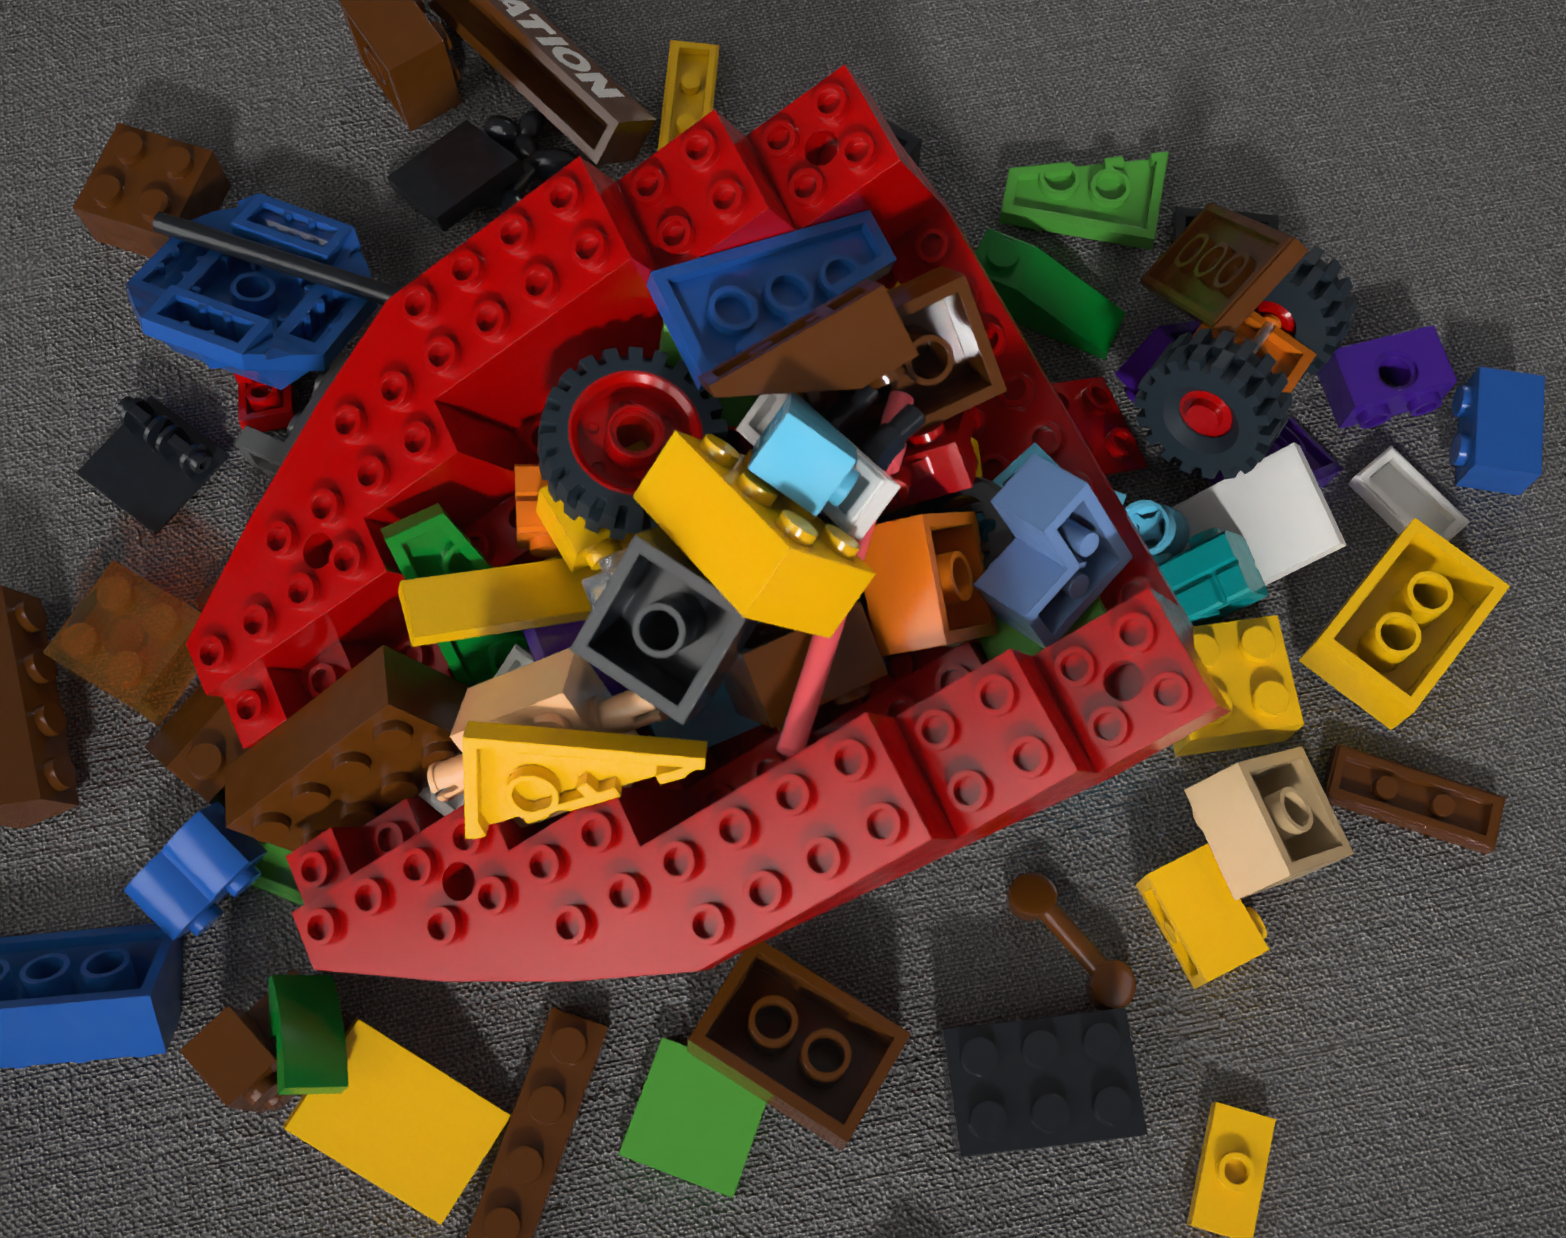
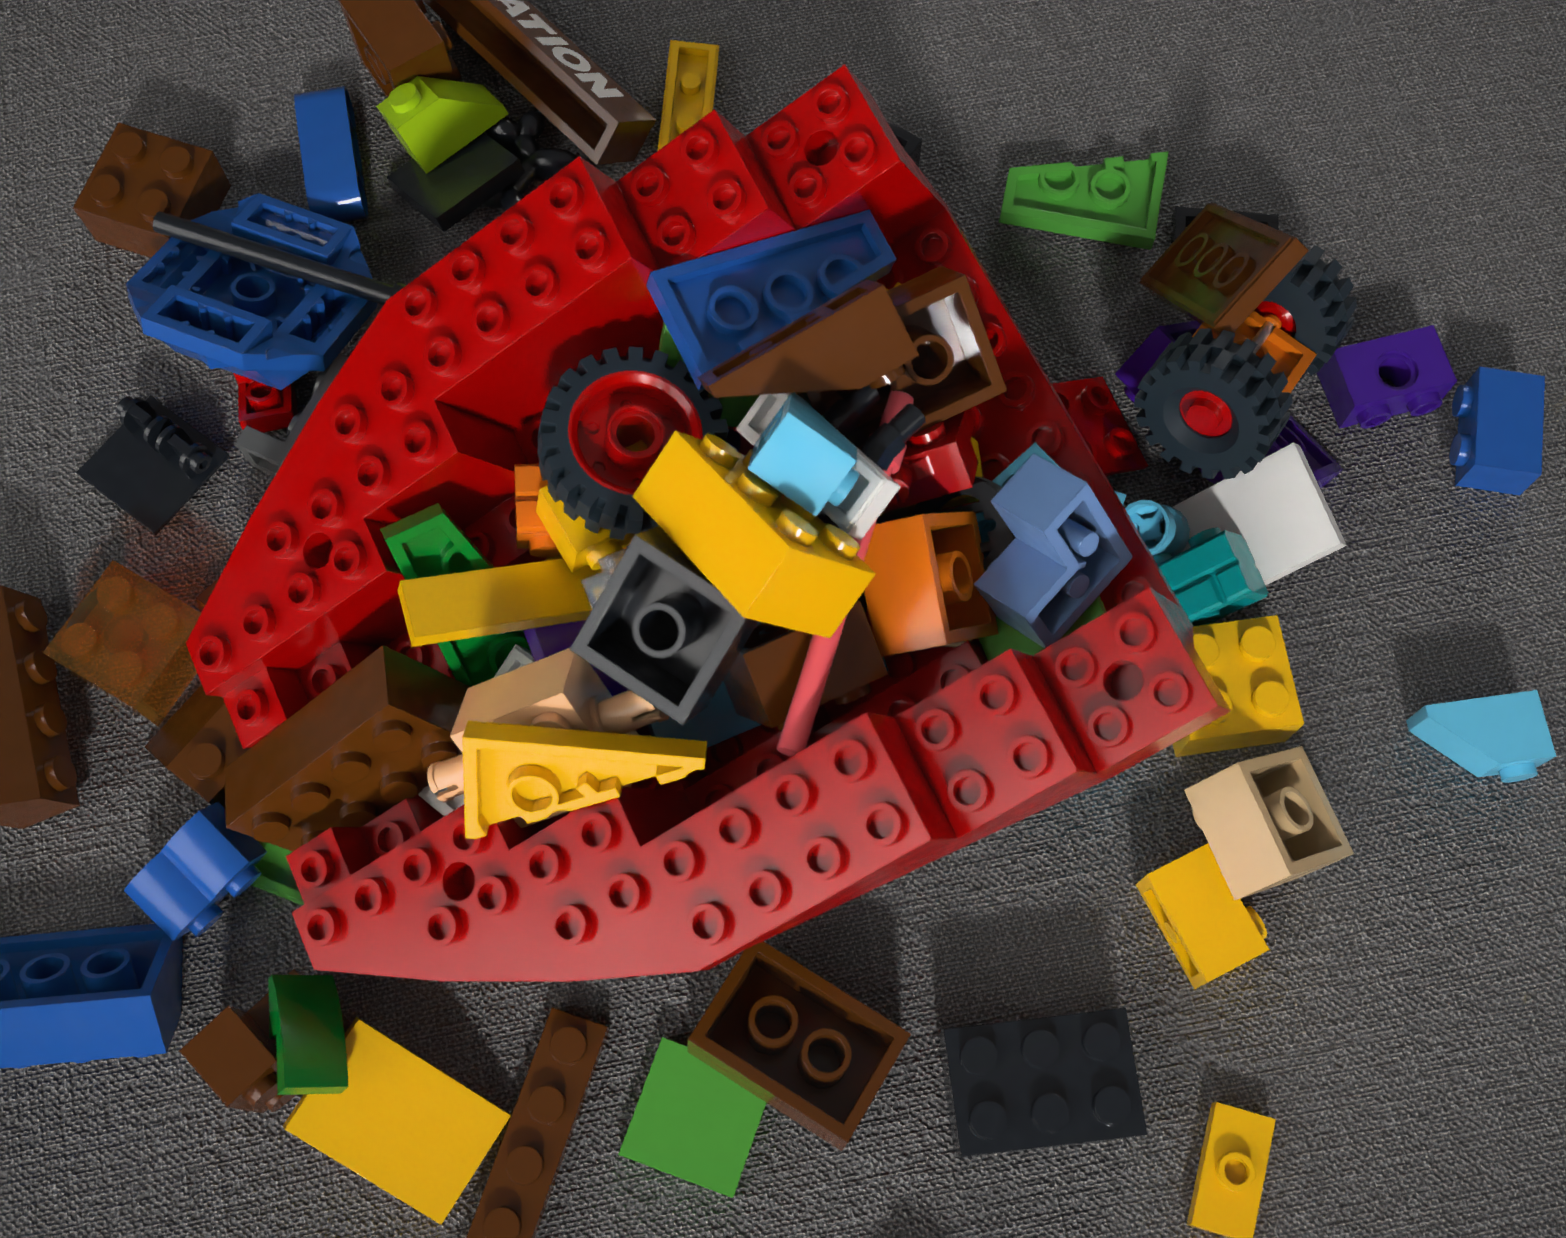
green slope [975,227,1126,360] -> none
reddish brown bar [1006,872,1136,1010] -> none
yellow brick [1298,517,1510,730] -> none
reddish brown tile [1322,743,1506,855] -> none
white tile [1348,445,1470,542] -> none
none -> blue beam [294,86,369,222]
none -> lime slope [376,76,509,174]
none -> medium azure slope [1406,690,1556,783]

